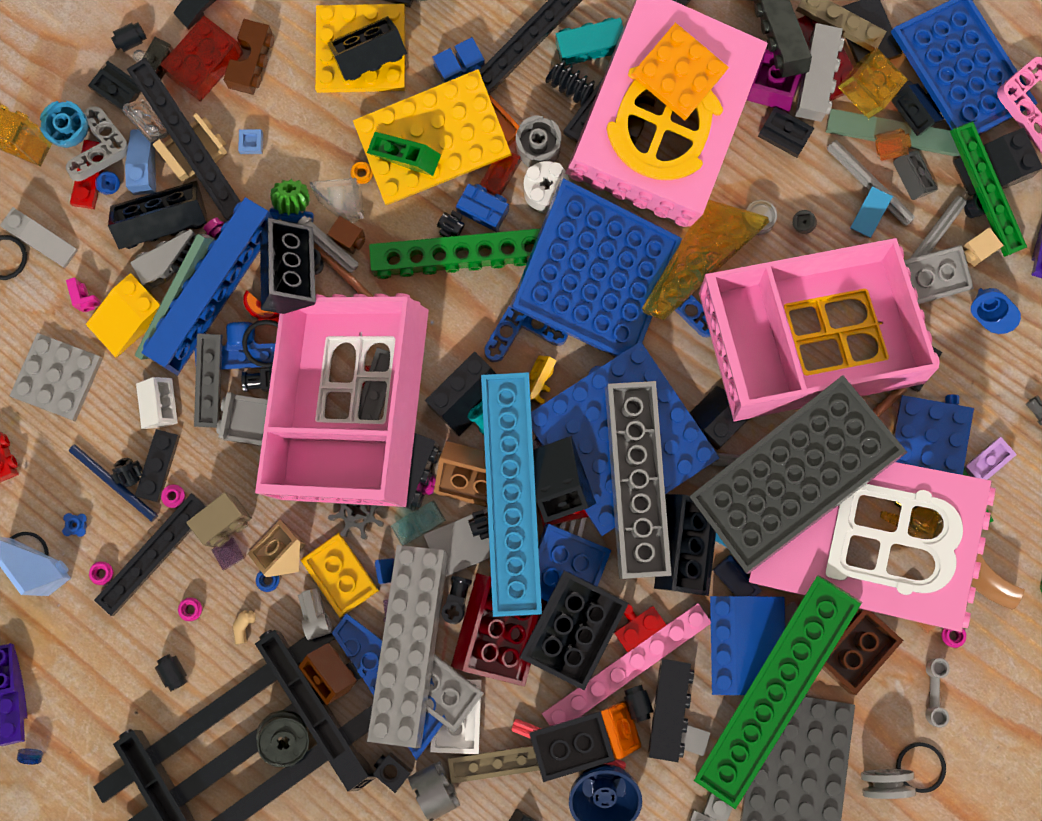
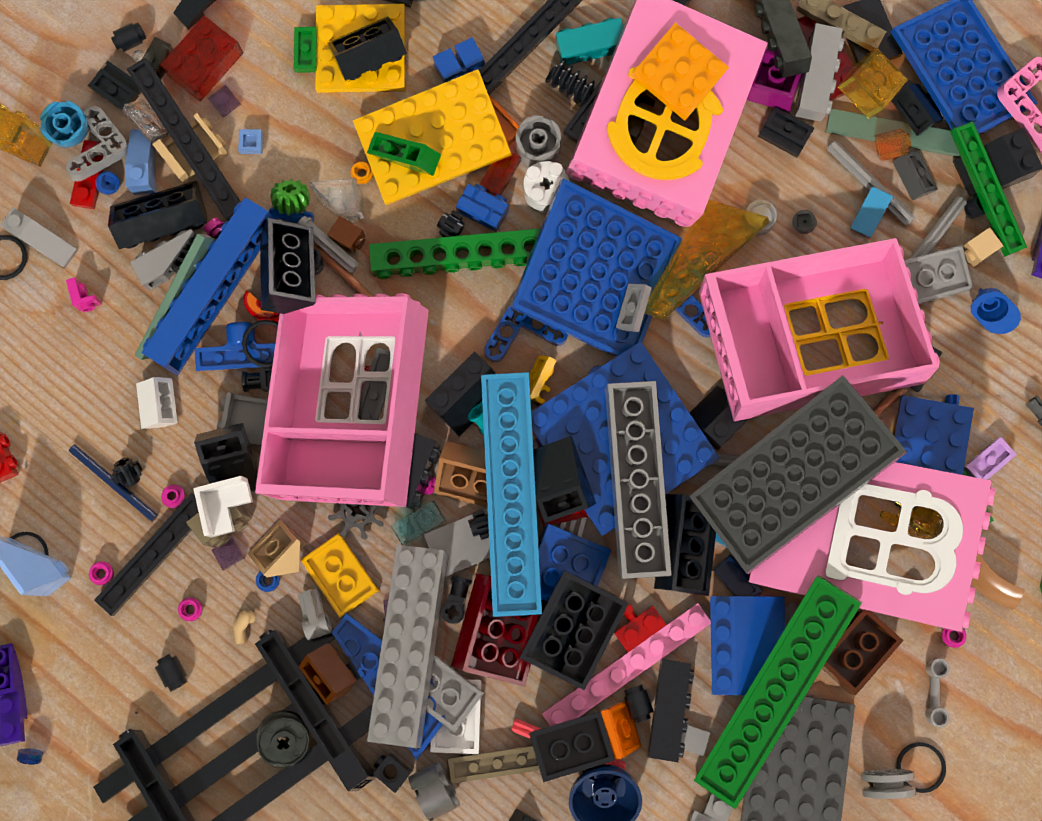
light grey plate [10,333,103,421] -> none
blue plate [62,513,87,537] -> none
yellow slope [86,273,161,358] -> none
black plate [135,429,180,503] -> none
dark grey plate [194,333,223,428] -> none
reddish brown arch [223,19,275,95] -> none
blue slope [375,558,395,585] -> none
none -> white panel [193,476,253,538]
none -> black slope [194,423,258,491]
none -> plate [208,85,241,118]
none -> green plate [294,27,317,73]
none -> light grey plate [616,283,652,332]

